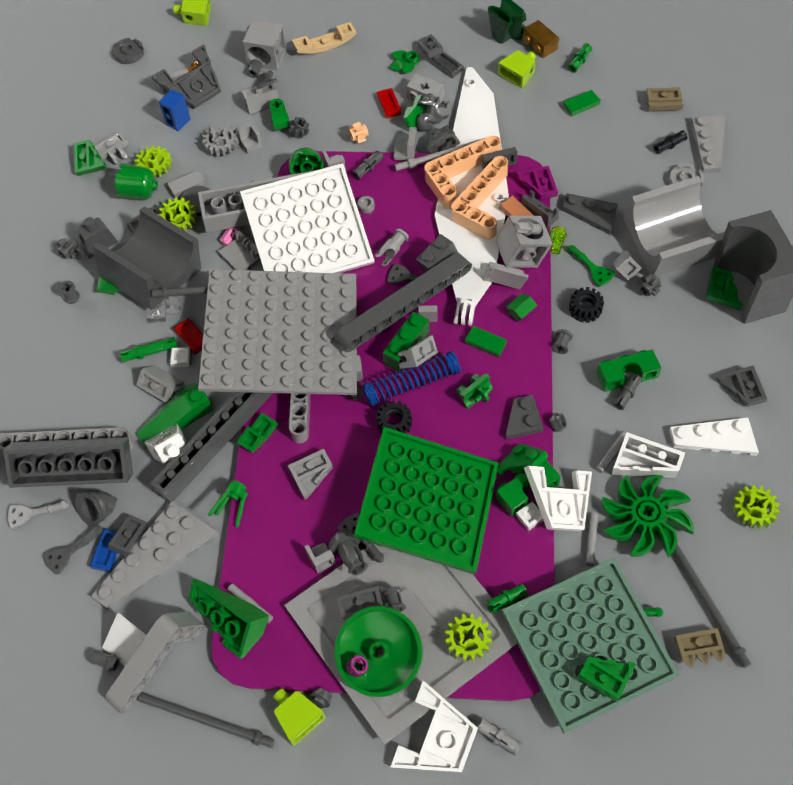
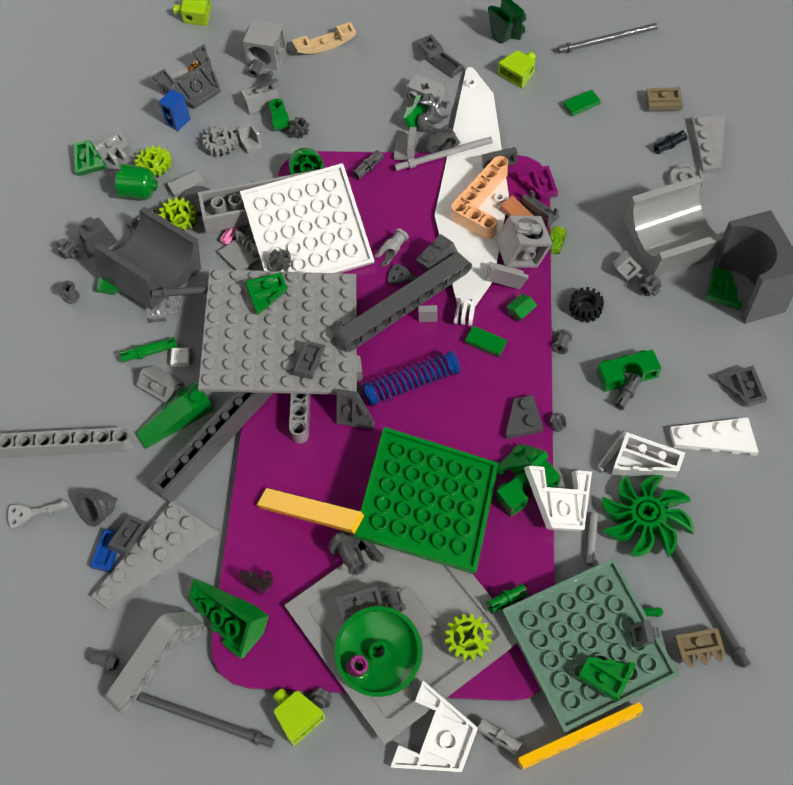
dark grey brick [3,437,133,488] -> none
dark grey piece [44,526,103,575] -> none
white piece [102,613,146,666] -> none
dark grey tile [112,38,144,64] -> none
white torso [144,424,187,463] -> none
red tile [174,318,203,355] -> none
green plant [208,480,248,527] -> none
light grey piece [228,584,273,623] -> none
green slope [237,413,279,453] -> none
light grey wing [288,449,333,500] -> none
light grey panel [304,543,336,573] -> none
light grey panel [322,150,346,171] -> none
light nougat gear [348,122,369,143] -> none
light grey tile [357,196,375,213] -> none
red tile [376,88,402,119] -> none
black tyre [376,400,412,434] -> none
green arch [383,312,430,372] -> none
green plate [390,50,420,74] -> none
light grey hinge [398,335,438,369] -> none
light nougat beam [424,136,501,208] -> none
green hips [457,373,493,409] -> none
white tile [516,502,544,531] -> none
pearl gold brick [523,20,559,58] -> none
dark grey wing [562,193,618,235] -> none
green pin [568,43,592,73] -> none
green piece [568,245,615,287] -> none
lime gear [733,485,780,529] -> none
none -> clear smoke bracket [238,570,273,596]
none -> green wing [245,272,287,315]
none -> yellow tile [257,488,364,534]
none -> dark grey gear [269,249,292,272]
none -> dark grey plate [294,340,325,379]
none -> dark grey wing [337,389,375,430]
none -> yellow tile [517,702,643,770]
none -> dark grey bar [557,23,657,53]
none -> dark grey tile [631,620,660,648]

